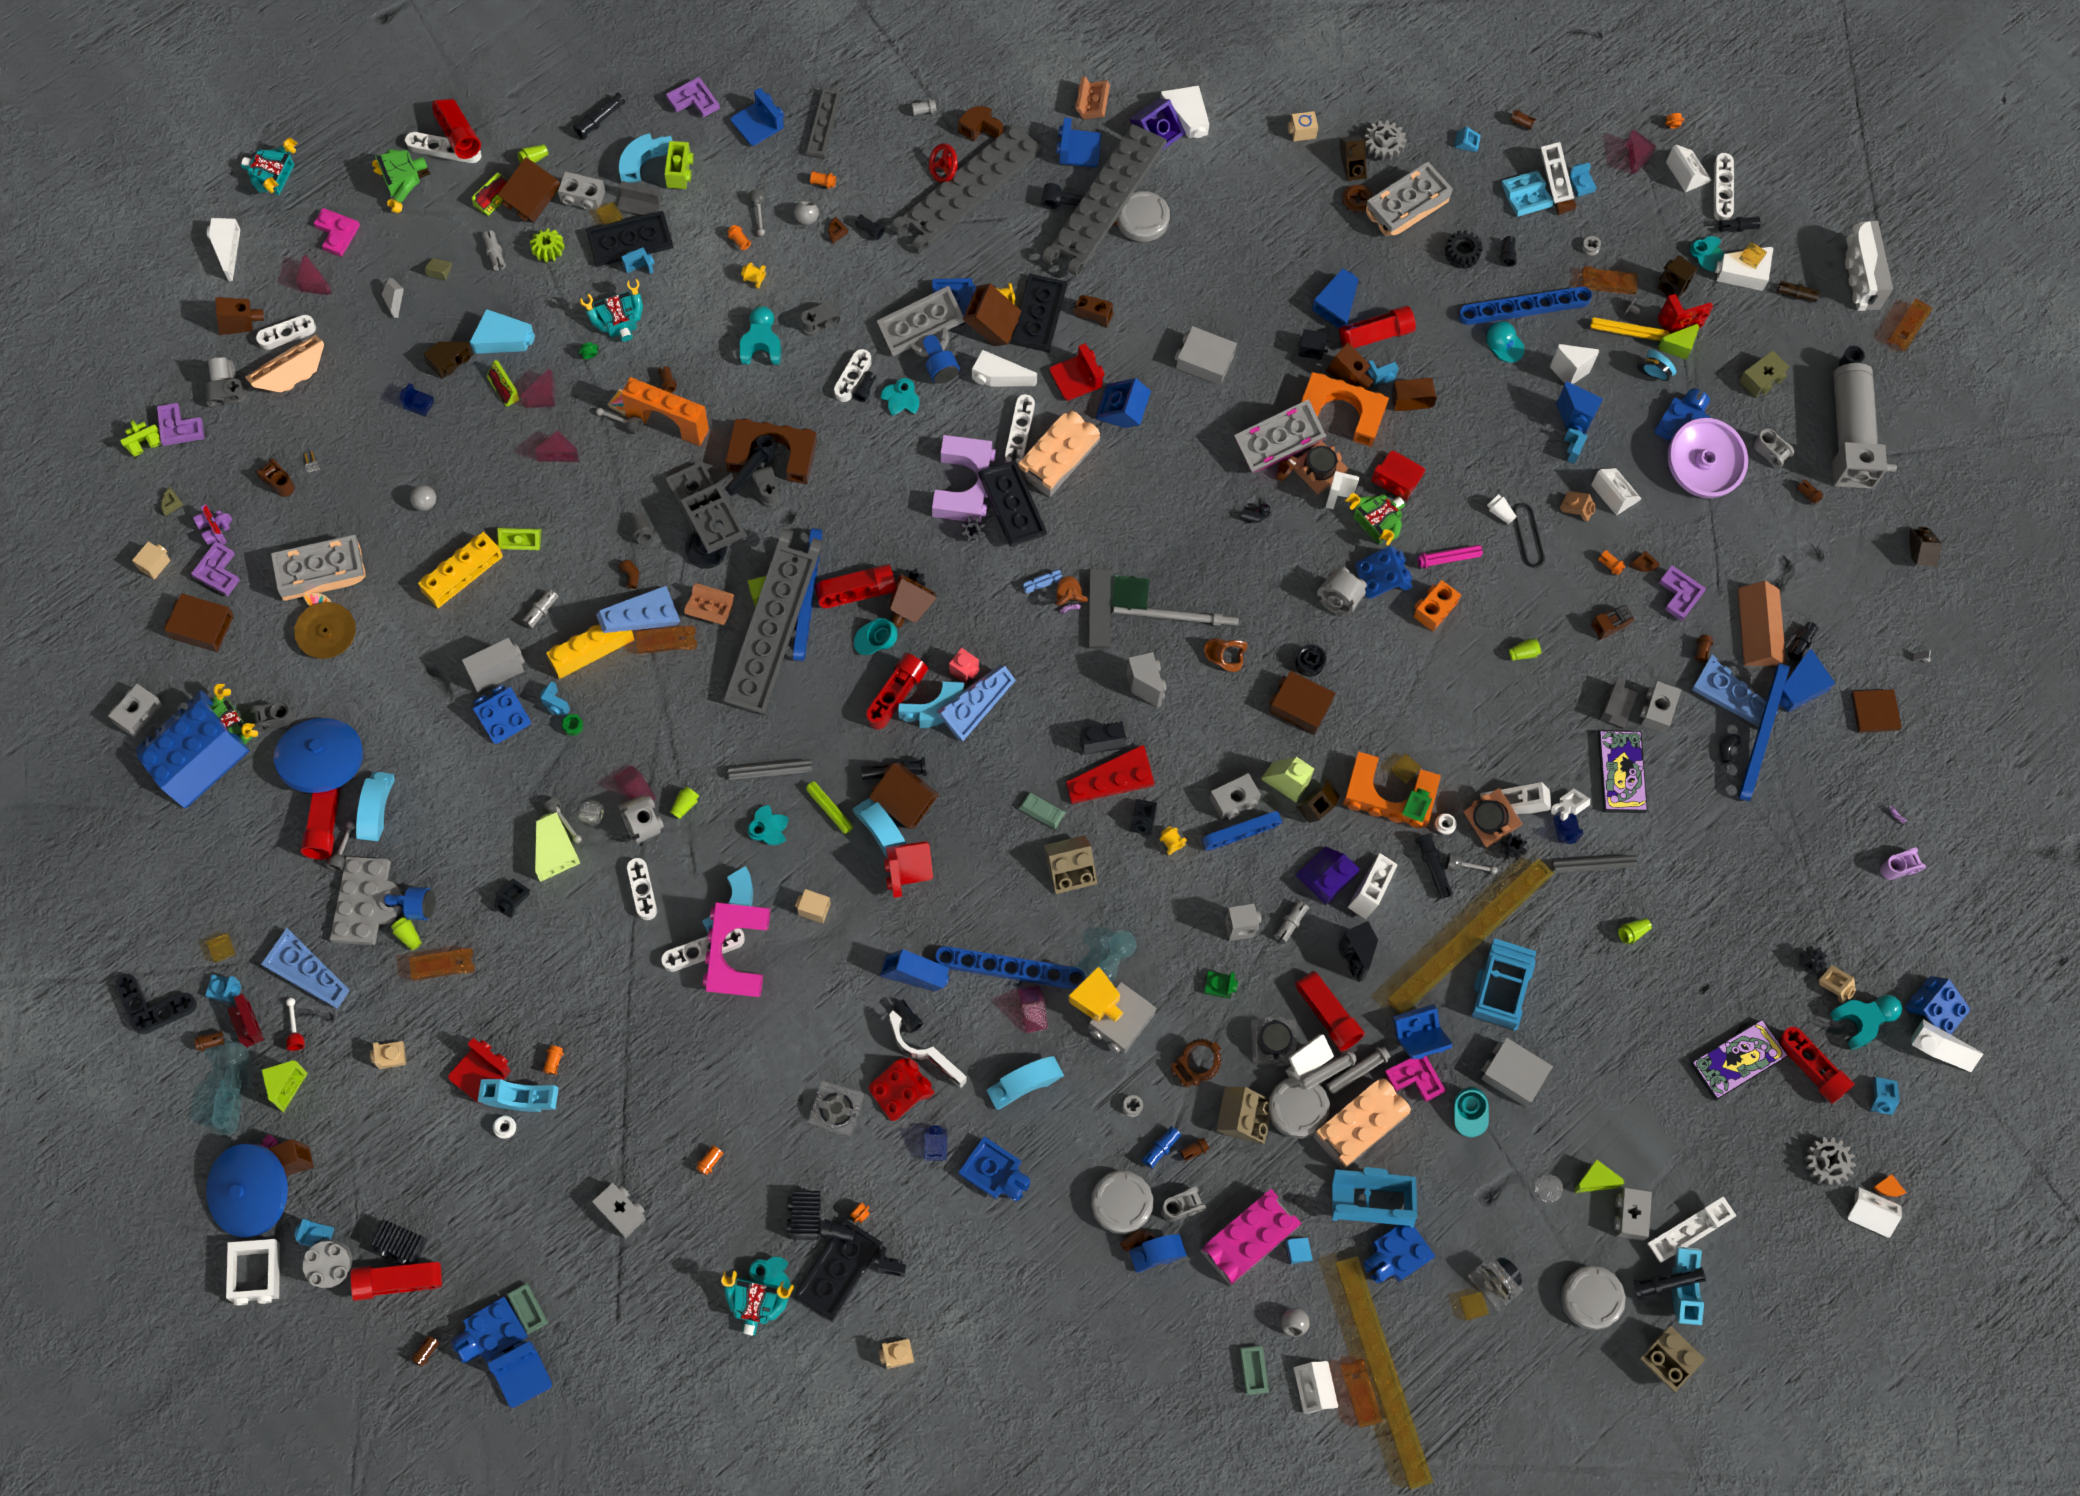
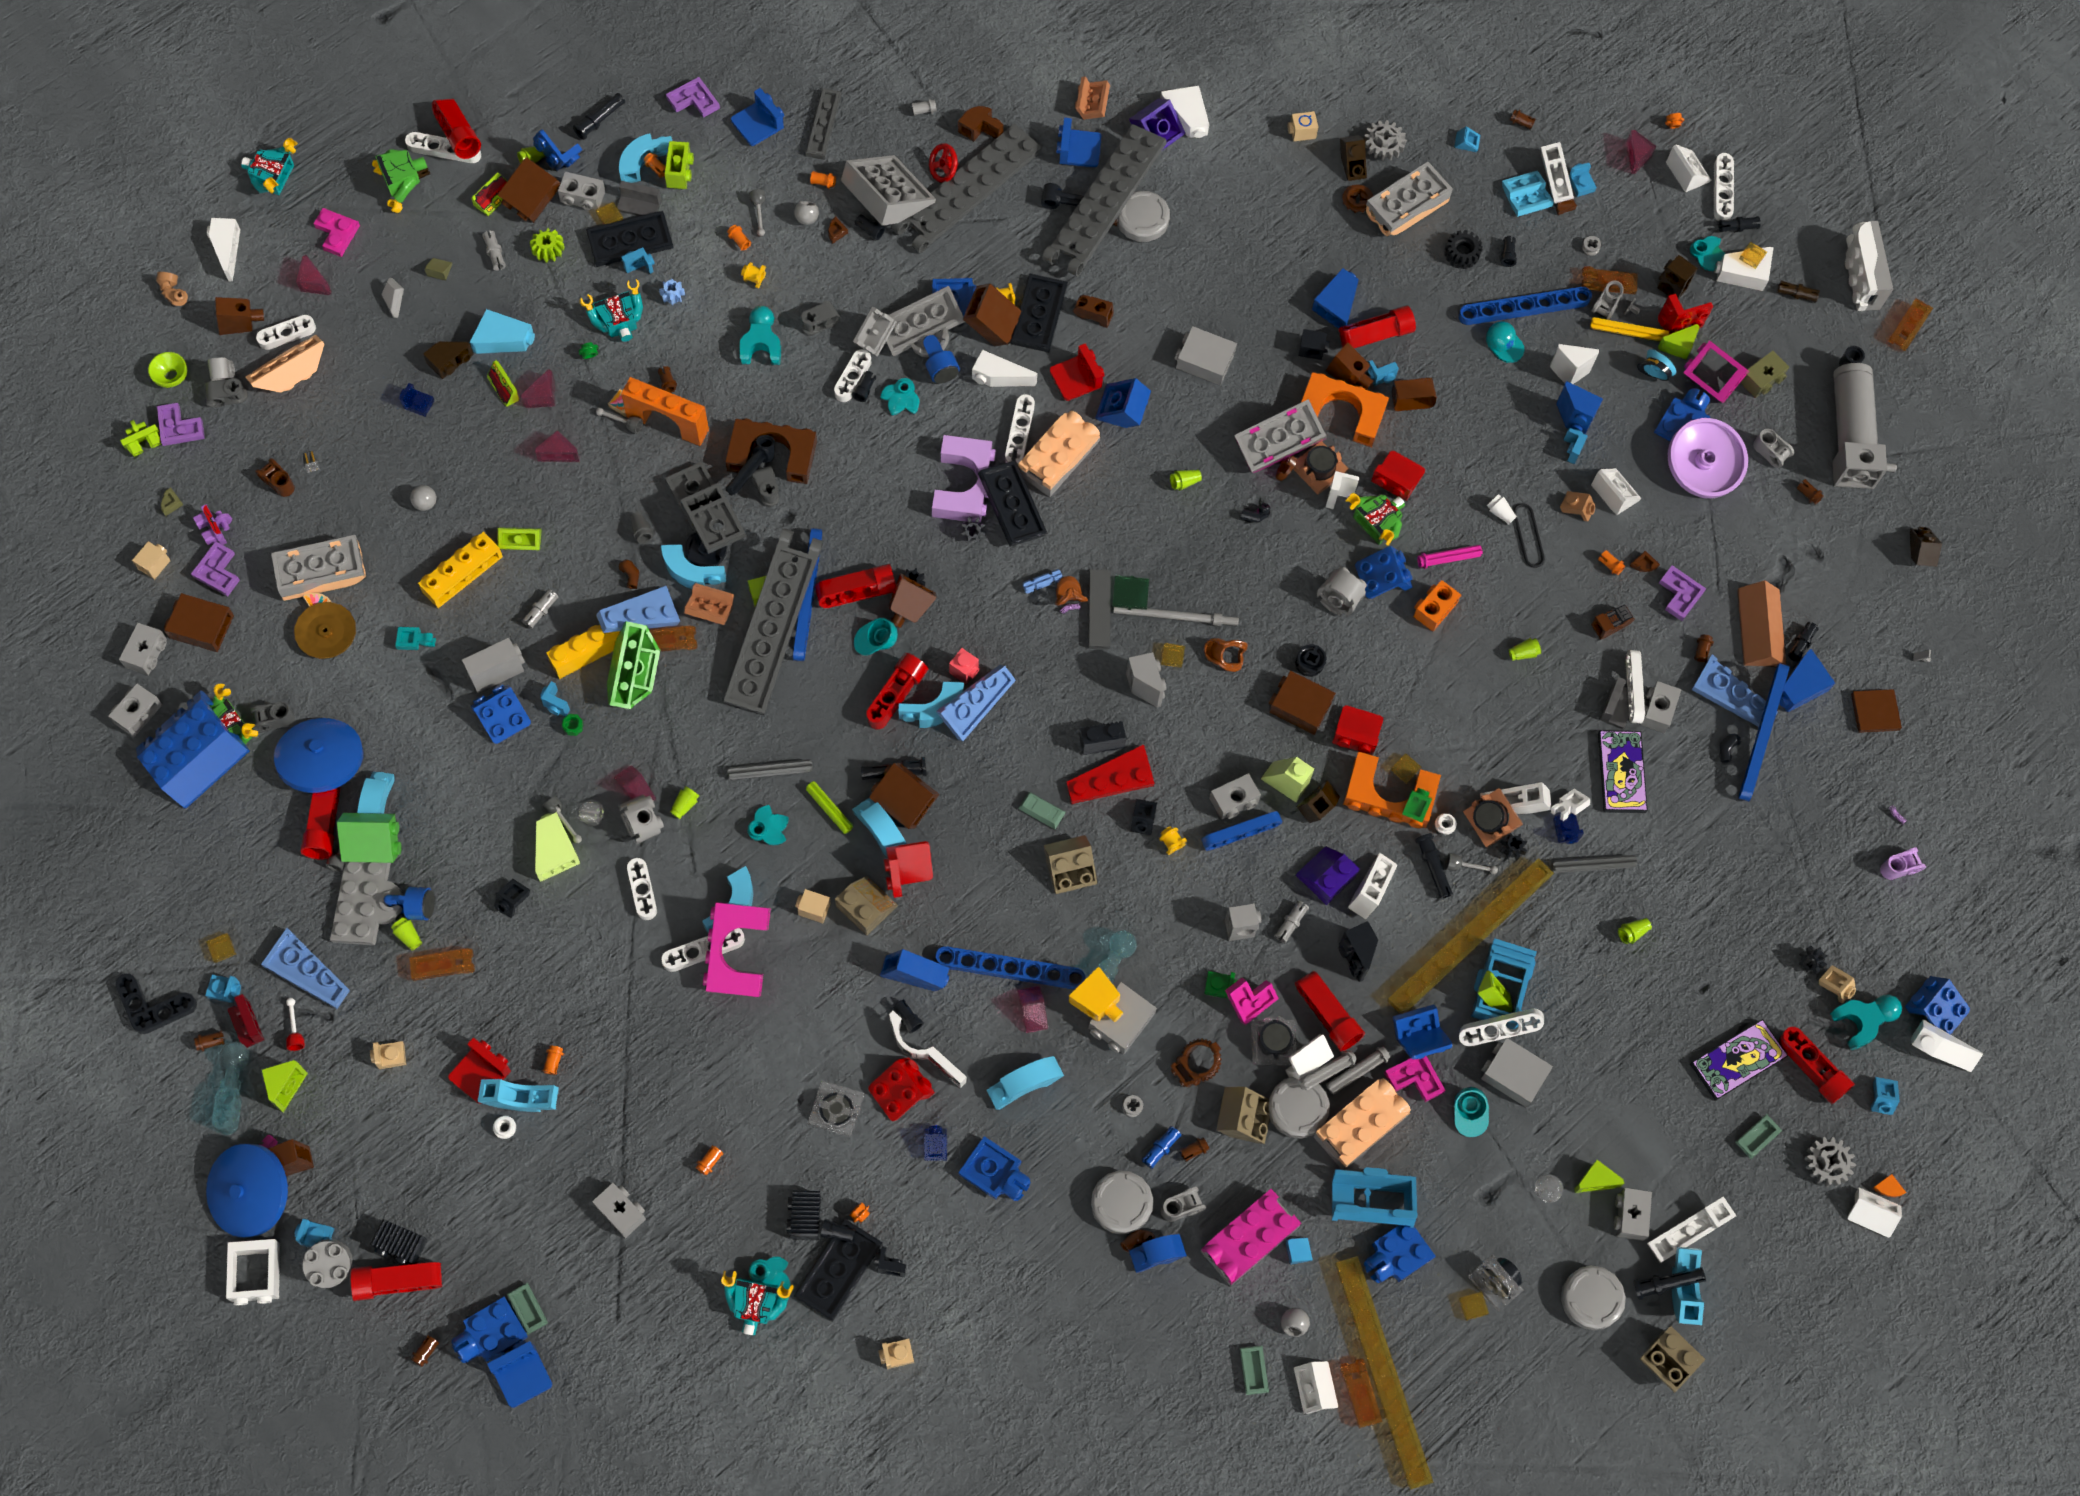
none -> light grey brick [119,623,167,676]
none -> lime piece [148,352,187,388]
none -> medium nougat arm [156,272,188,306]
none -> bright green brick [337,813,401,863]
none -> teal plate [395,627,436,650]
none -> blue bracket [533,129,582,171]
none -> bright green wedge [607,621,660,709]
none -> orange pin [644,153,666,178]
none -> light blue gear [659,279,685,305]
none -> medium azure arch [661,545,726,589]
none -> dark tan slope [835,876,898,936]
none -> light grey slope [841,155,936,225]
none -> light grey hinge [853,306,897,357]
none -> clear yellow tile [1161,643,1185,668]
none -> lime cone [1170,469,1202,491]
none -> dark pink plate [1225,978,1279,1025]
none -> red bracket [1332,705,1383,756]
none -> white beam [1459,1008,1544,1046]
none -> lime slope [1478,971,1513,1012]
none -> light grey piece [1591,281,1623,320]
none -> white beam [1626,650,1645,724]
none -> dark pink window [1683,340,1749,403]
none -> sand green tile [1735,1114,1782,1159]

